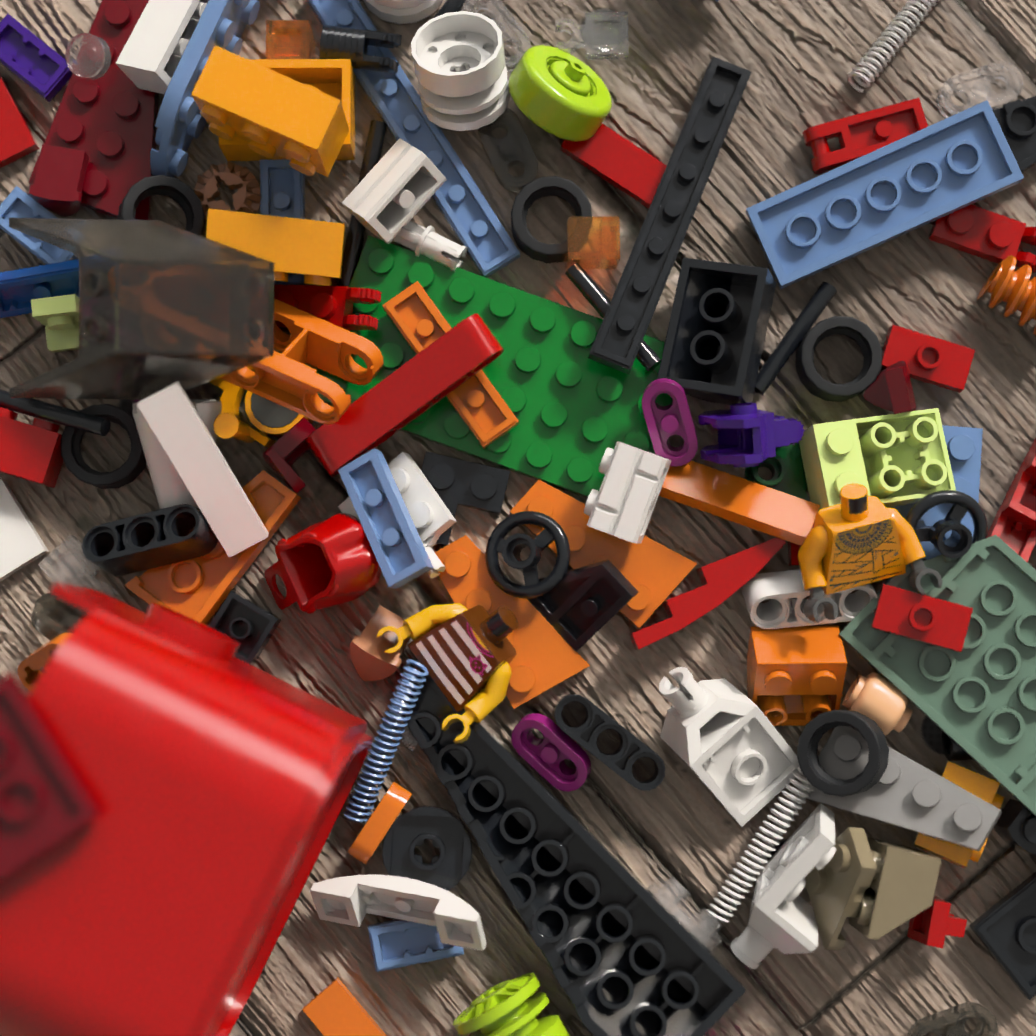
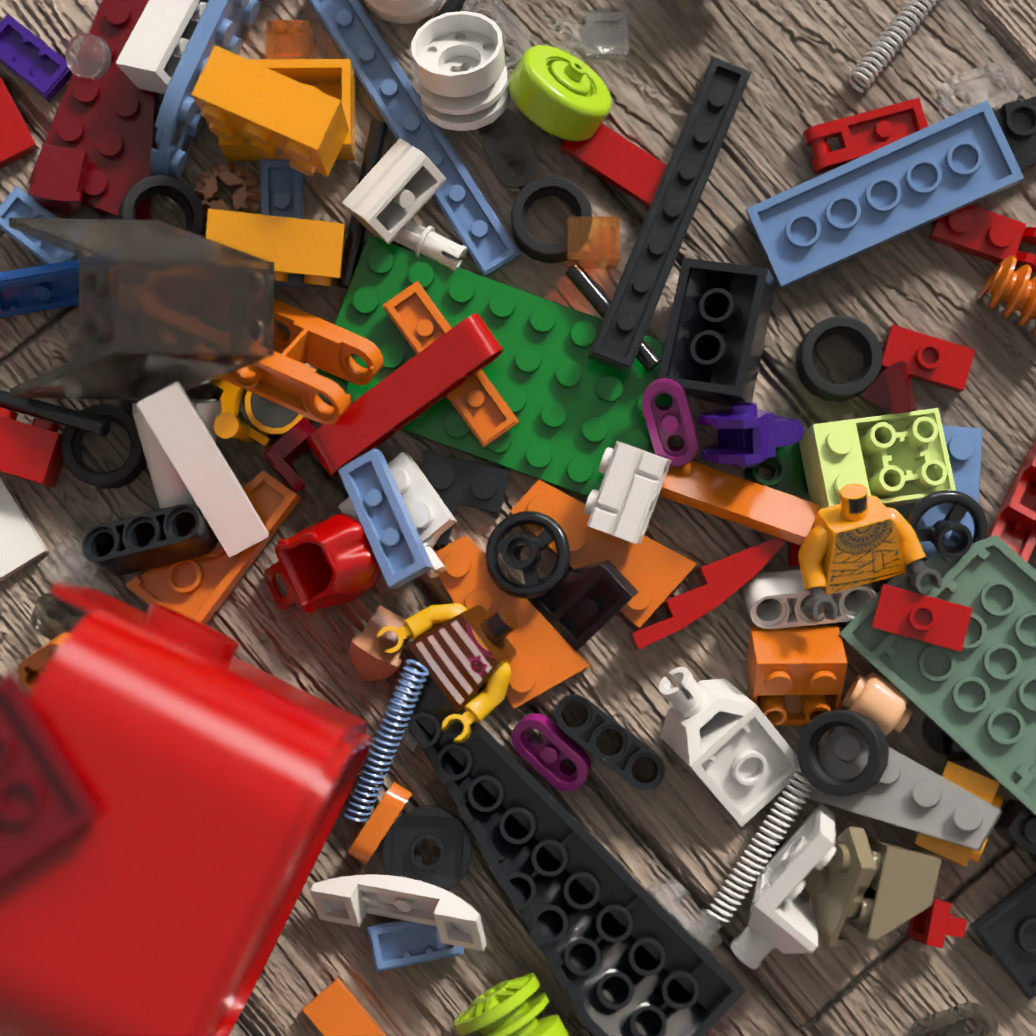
yellowish green bracket [31,294,92,352] -> none
black piece [209,591,281,666] -> none
red hinge [269,284,382,331] -> none
black hinge [320,25,402,73] -> none
black bar [754,282,837,395] -> none

